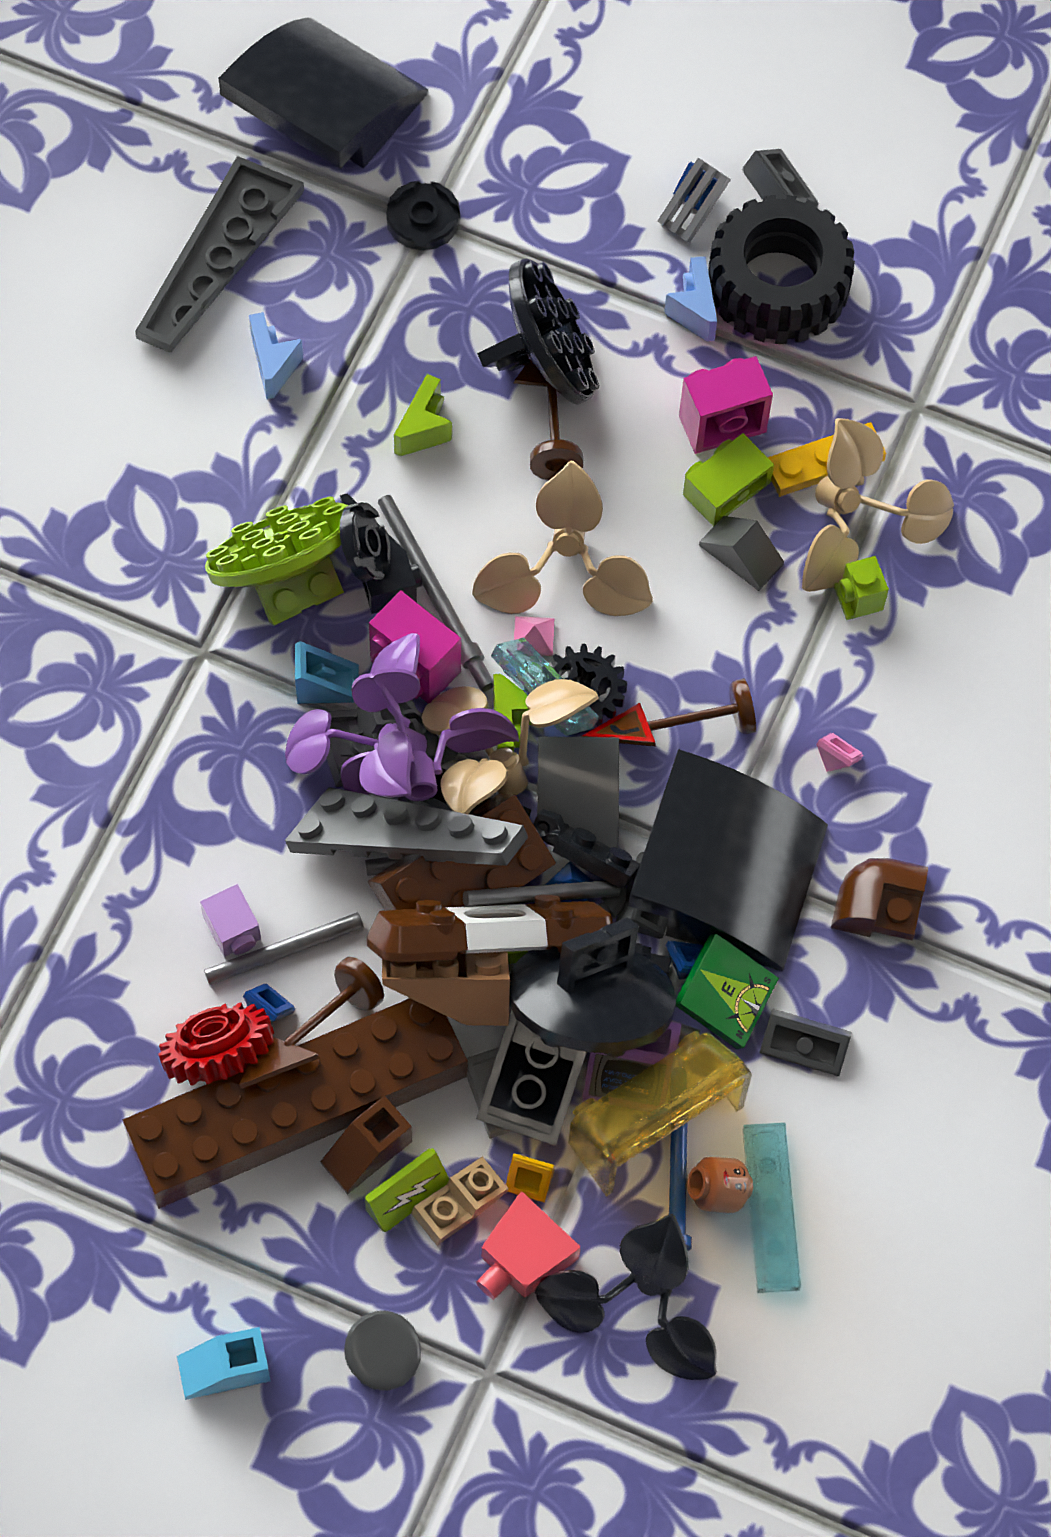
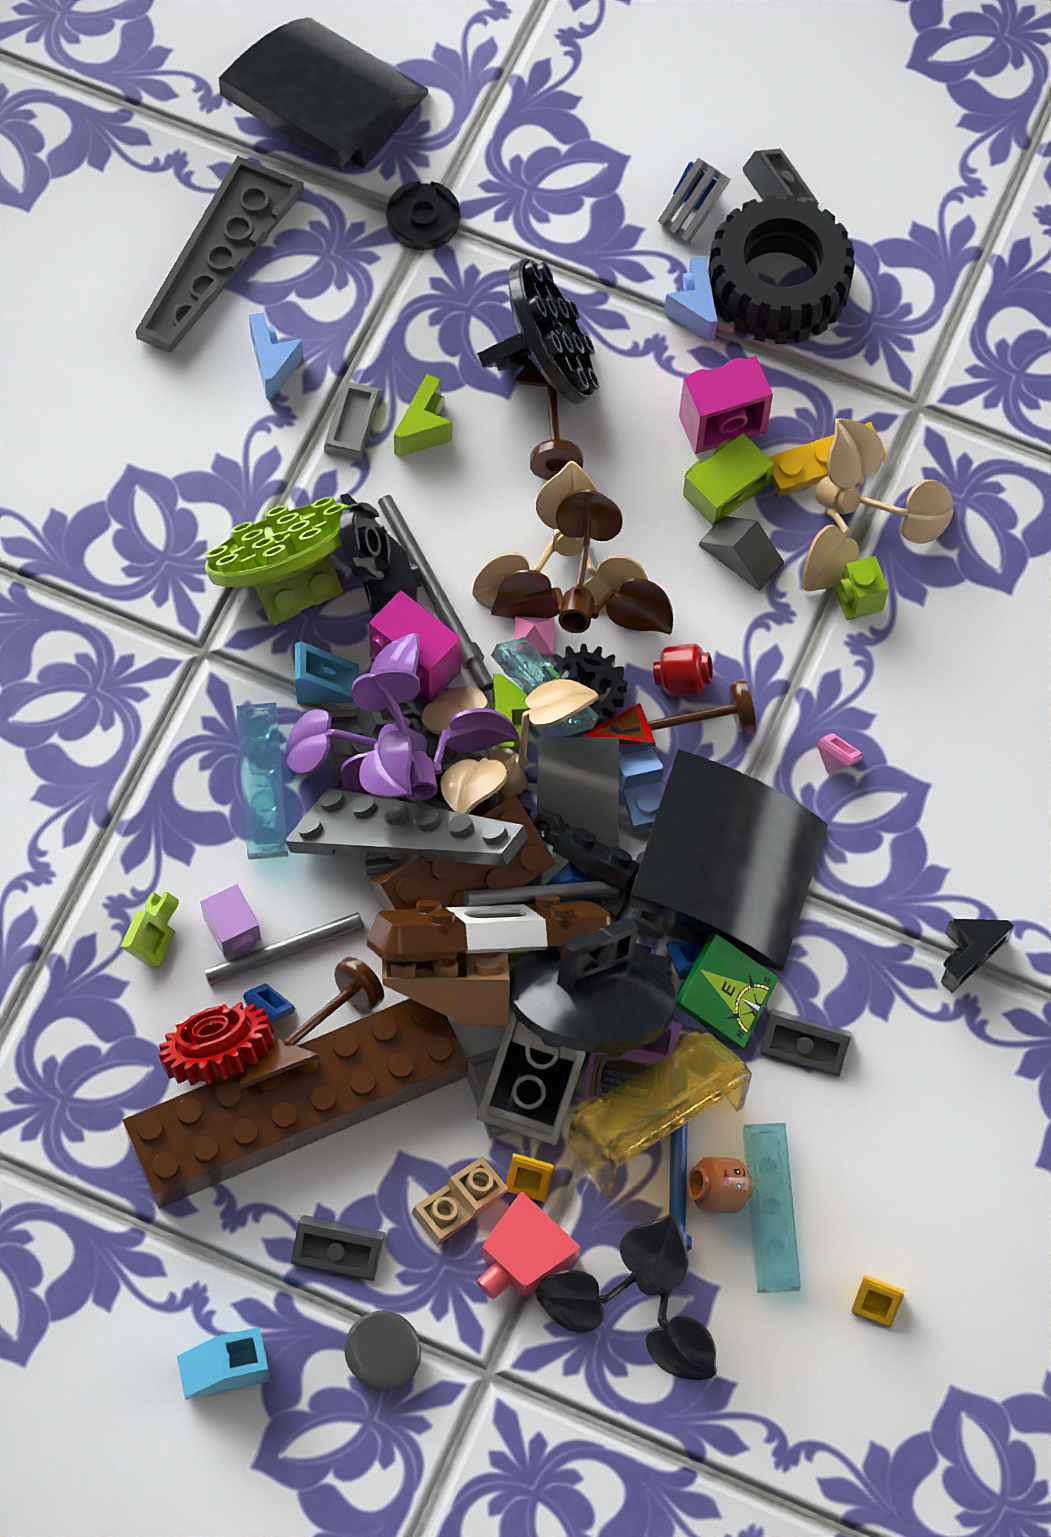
reddish brown slope [320,1096,412,1194] -> none
lime slope [365,1148,449,1232] -> none
reddish brown brick [831,858,928,941] -> none
none -> lime plate [120,892,179,967]
none -> clear light blue plate [236,702,289,860]
none -> dark grey slope [291,1215,385,1281]
none -> light grey tile [324,381,381,461]
none -> reddish brown plant [491,489,673,635]
none -> light blue slope [619,749,665,832]
none -> red head [653,644,713,698]
none -> yellow slope [851,1275,905,1327]
none -> black slope [941,919,1014,993]

